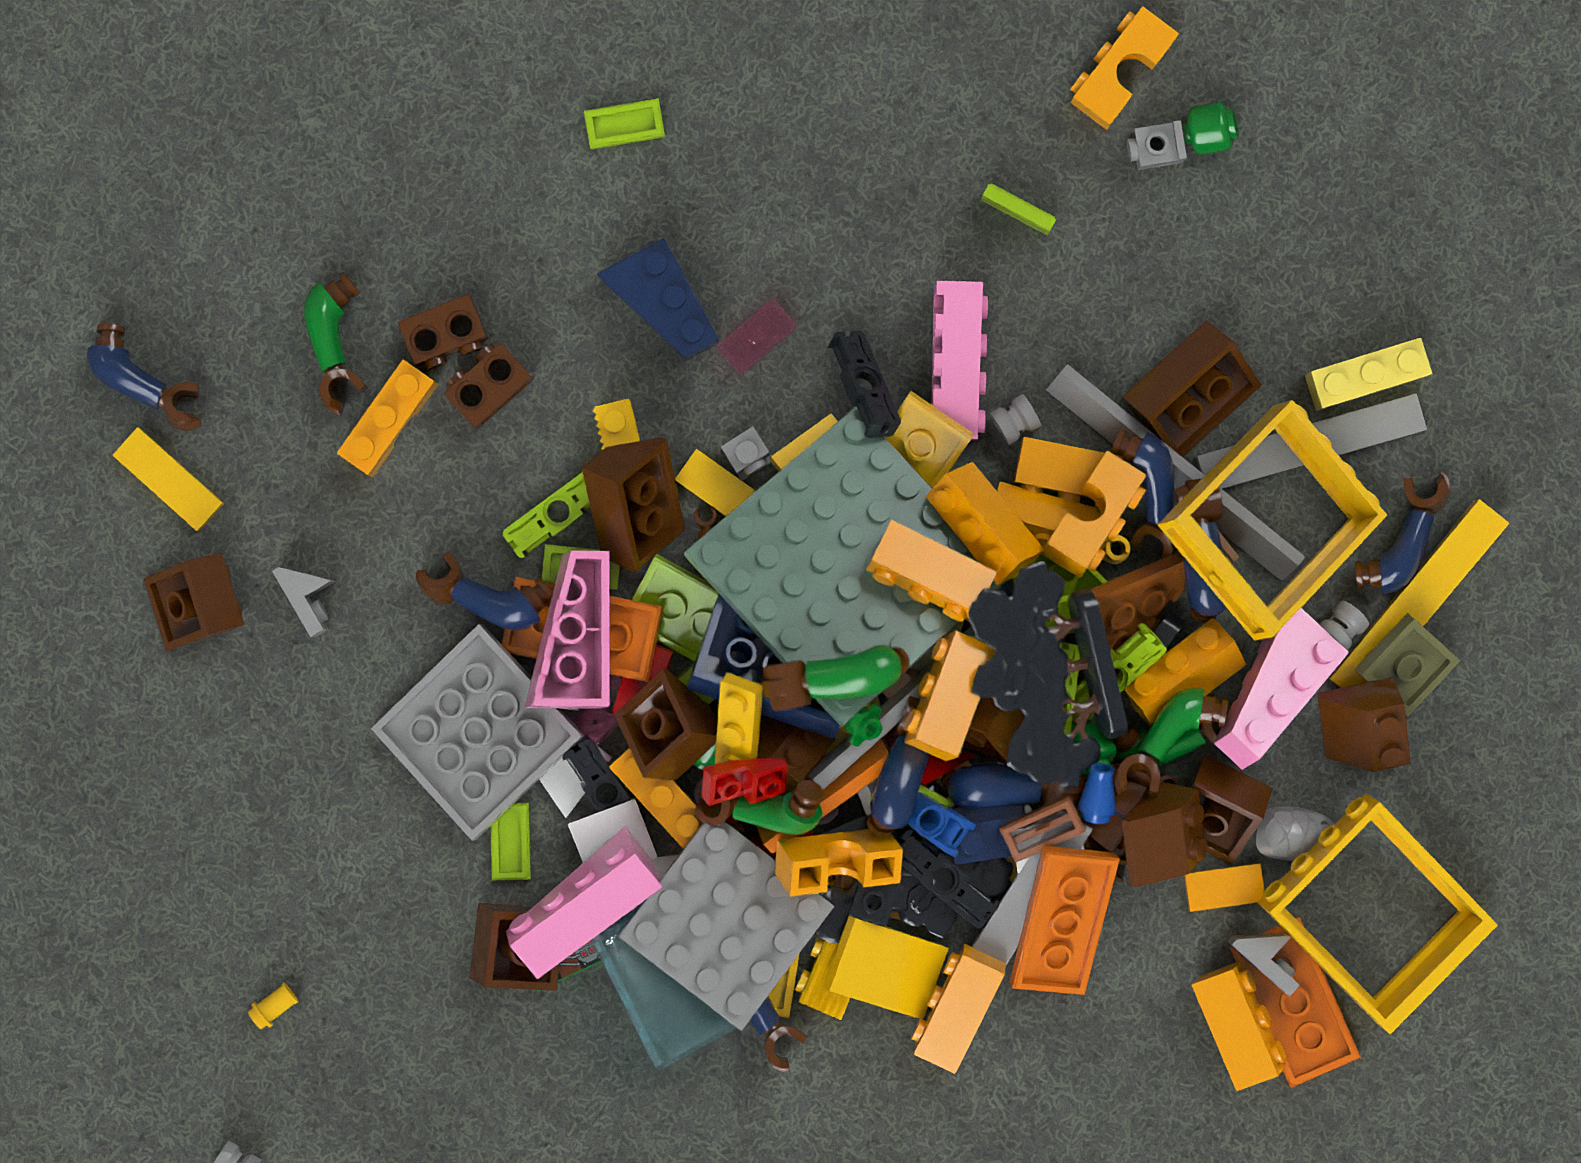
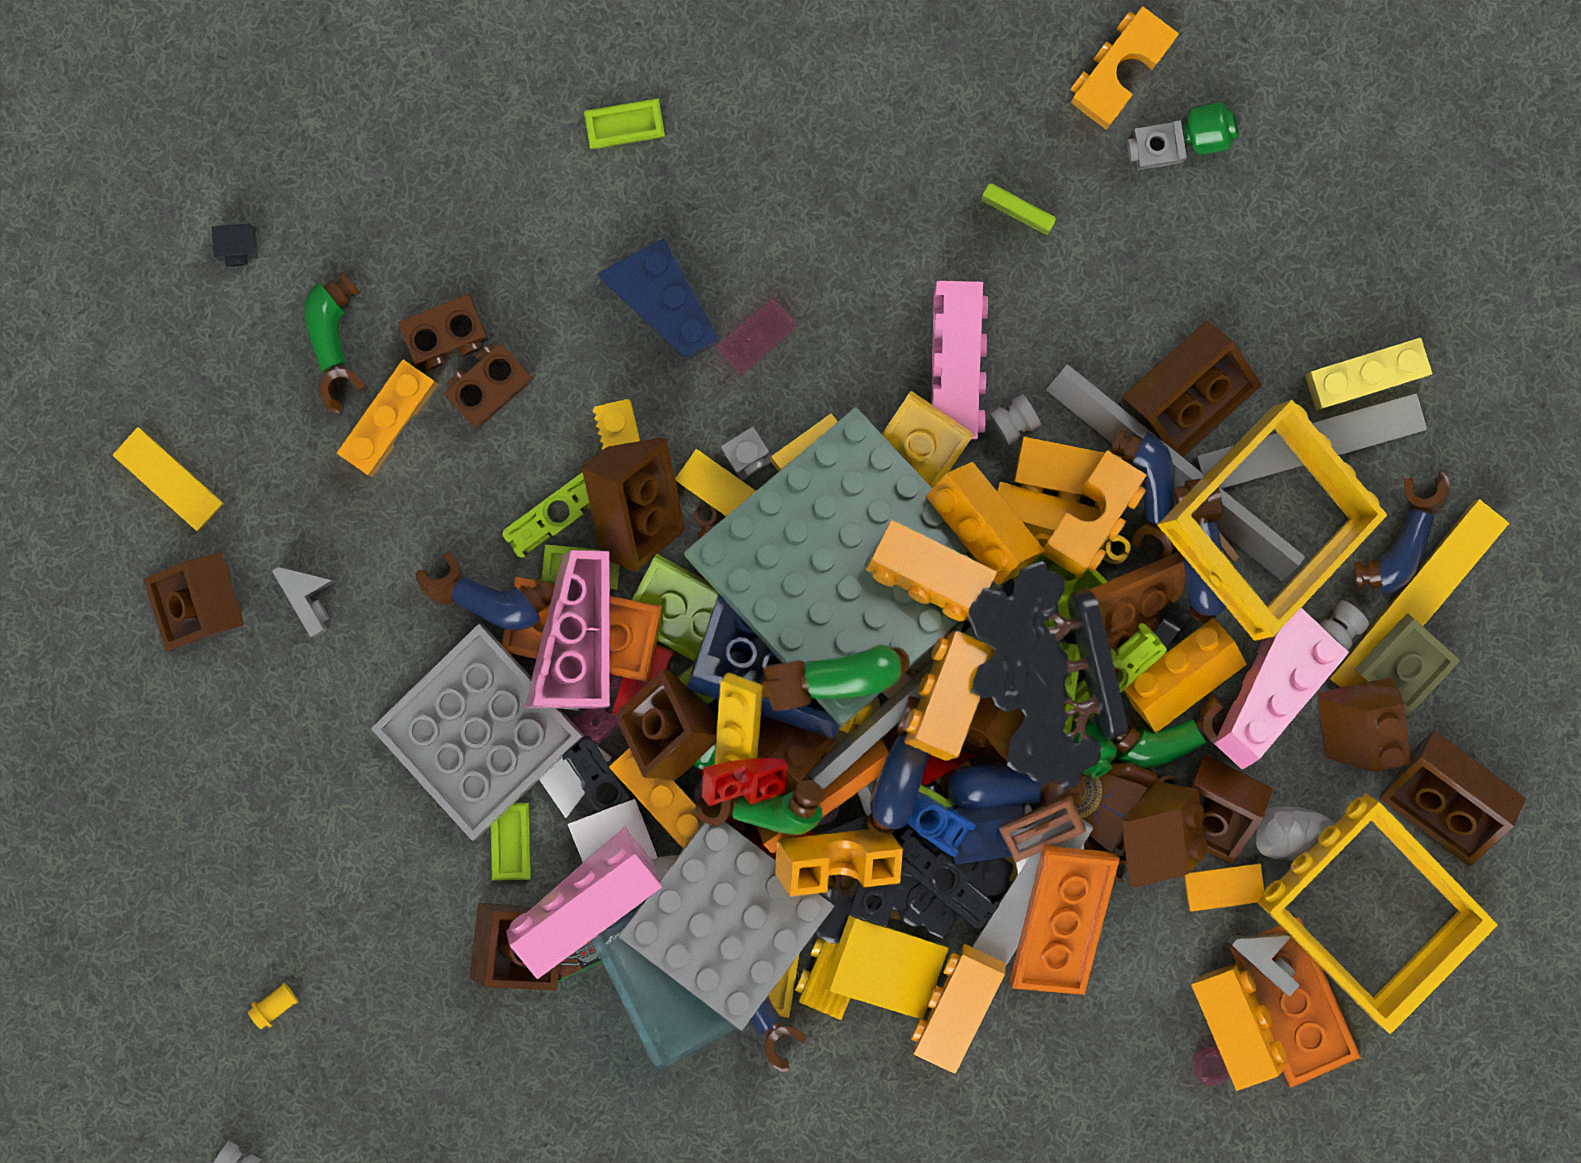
piece [87,323,202,431] -> none
black piece [828,331,901,438] -> none
green plate [845,704,882,747] -> none
blue cone [1078,763,1116,824] -> none
piece [1114,688,1229,797] -> none
none -> black plate [211,223,258,267]
none -> clear pink plate [1192,1047,1229,1086]
none -> reddish brown slope [1379,730,1526,866]

